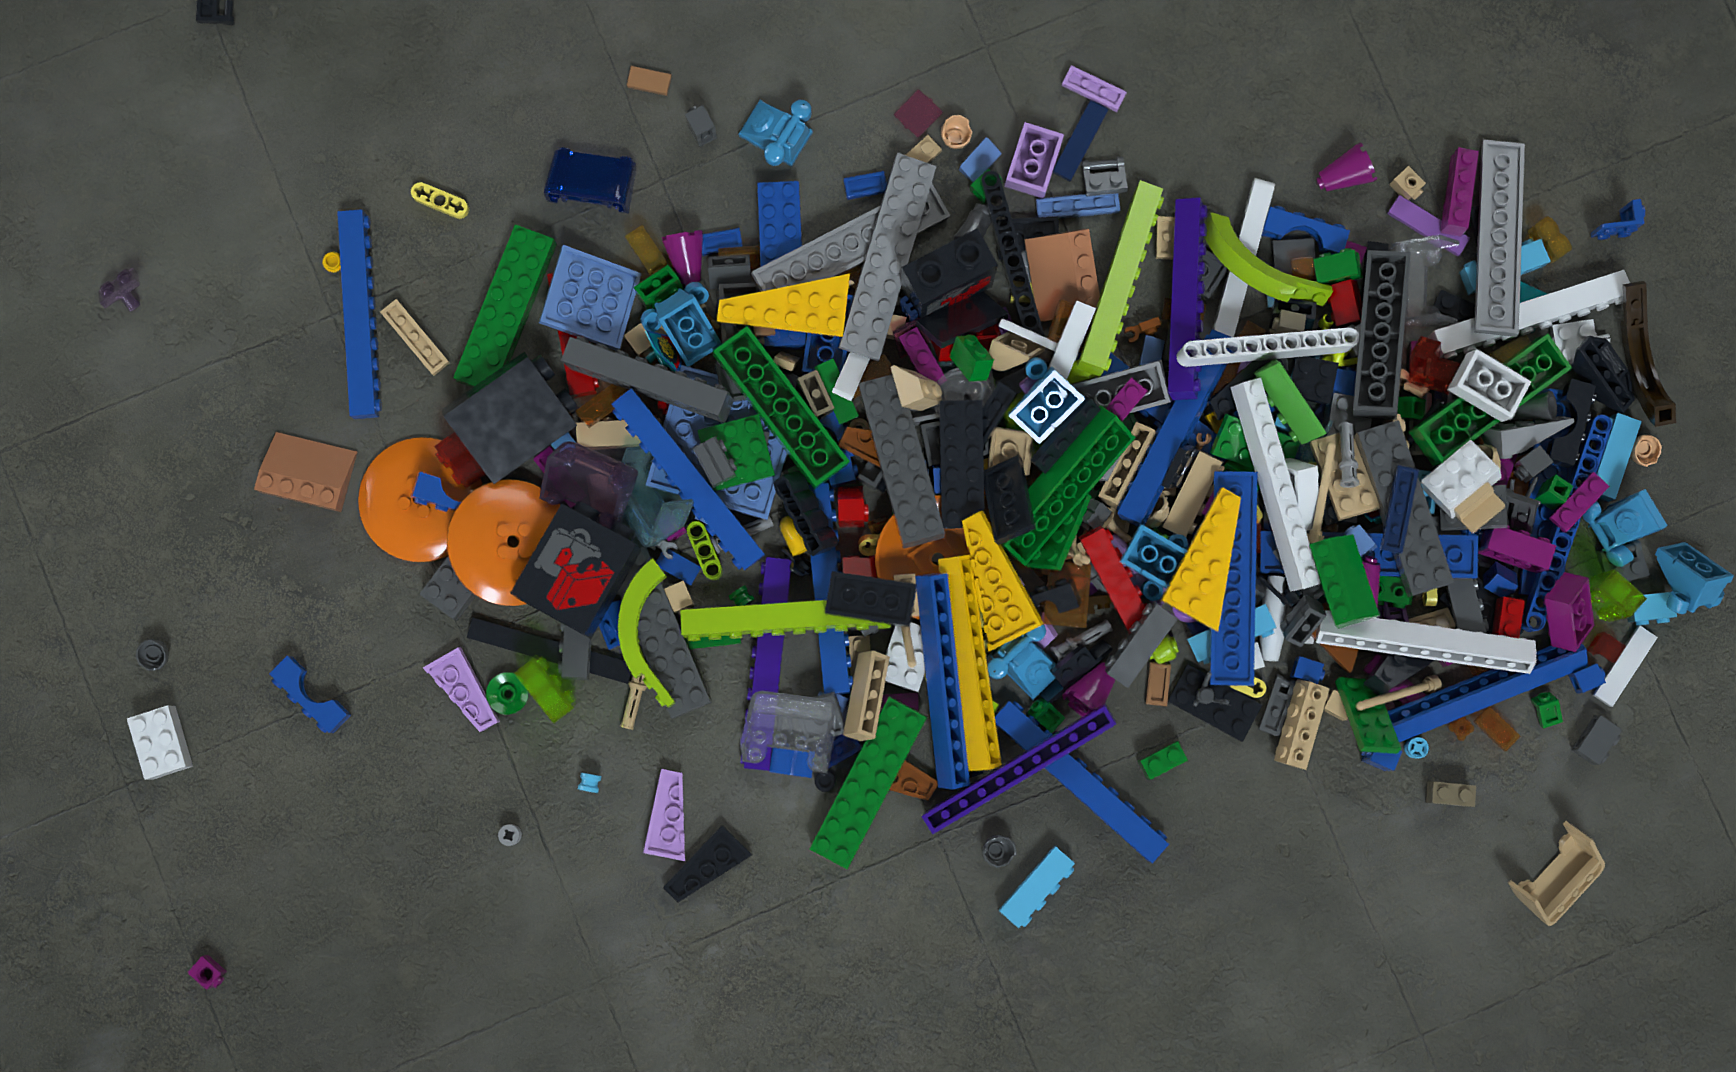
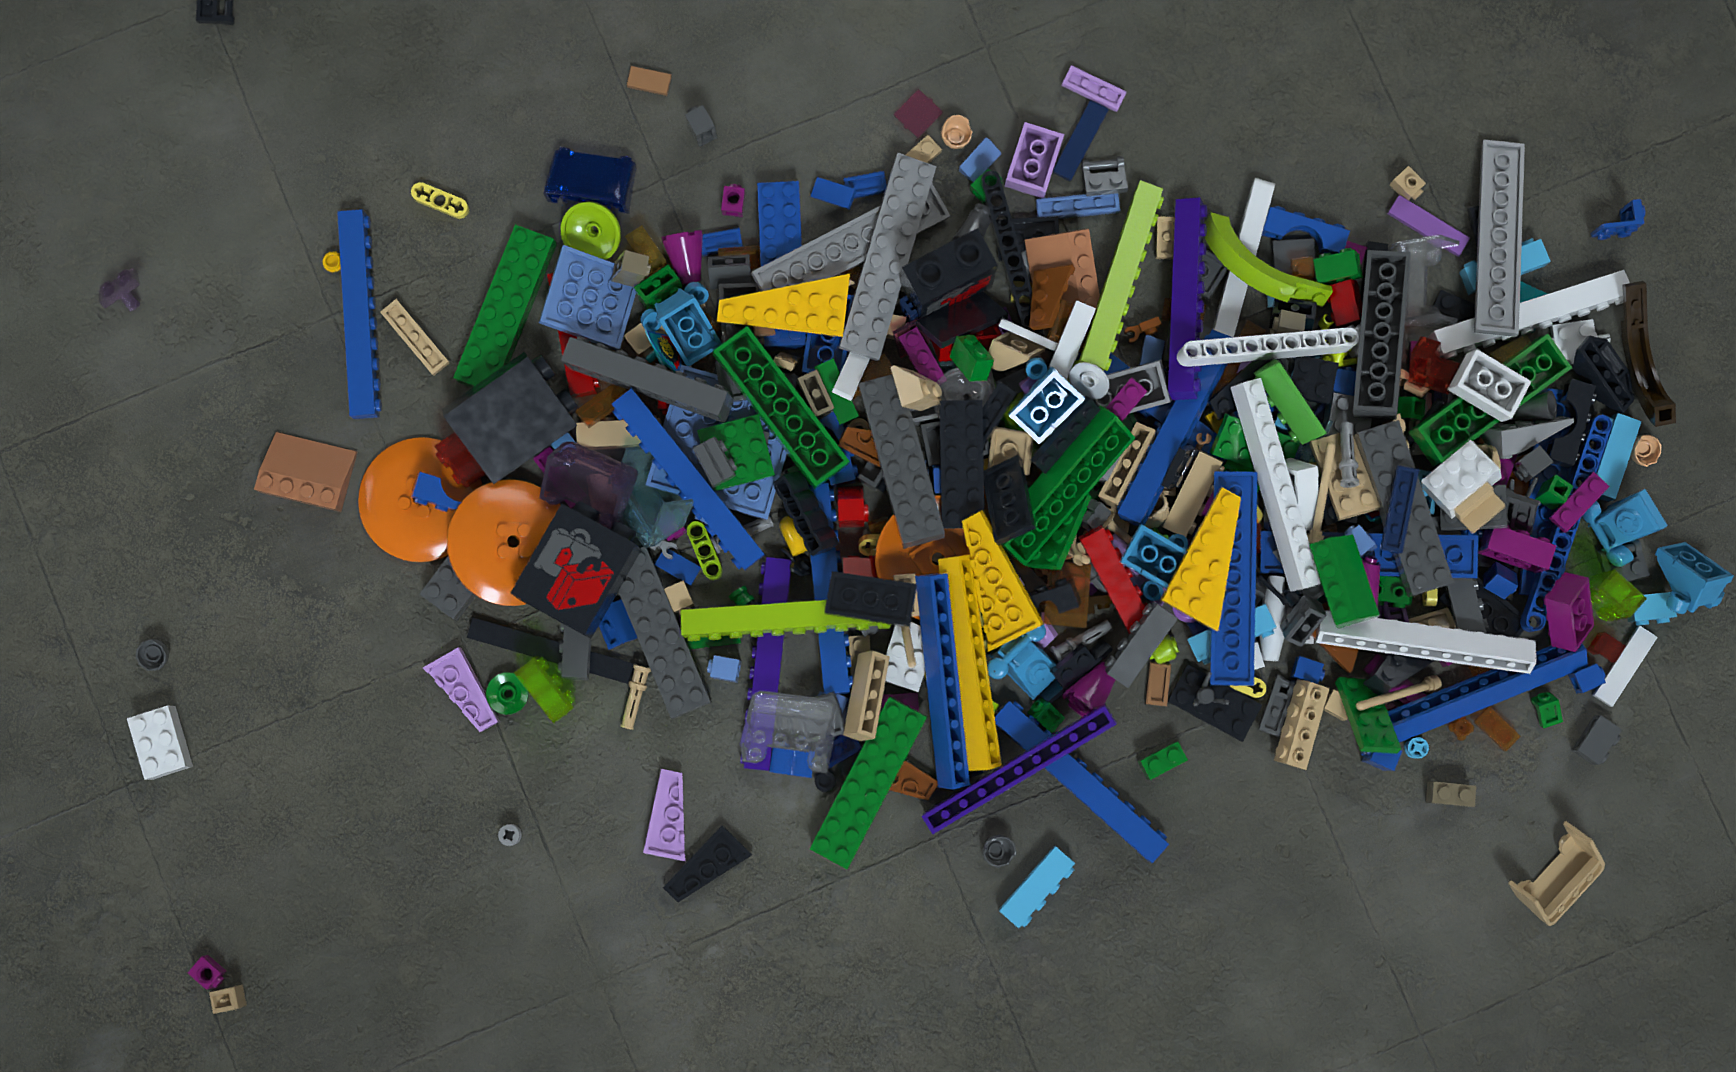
blue arch [269,656,351,733] -> none
medium azure wheel [578,772,602,793] -> none
lime arch [618,558,676,708] -> none
dark azure piece [739,100,813,167] -> none
magenta cone [1316,142,1377,192] -> none
magenta brick [1440,147,1479,237] -> none
red brick [1491,597,1525,638] -> none
clear yellow brick [1528,216,1572,263] -> none
none -> tan slope [209,984,247,1014]
none -> lime dish [561,201,621,260]
none -> dark tan brick [611,250,651,287]
none -> medium blue brick [707,655,741,683]
none -> magenta brick [721,184,746,217]
none -> blue tile [811,177,856,210]
none -> dark orange wing [1029,265,1075,330]
none -> white dish [1069,362,1109,400]

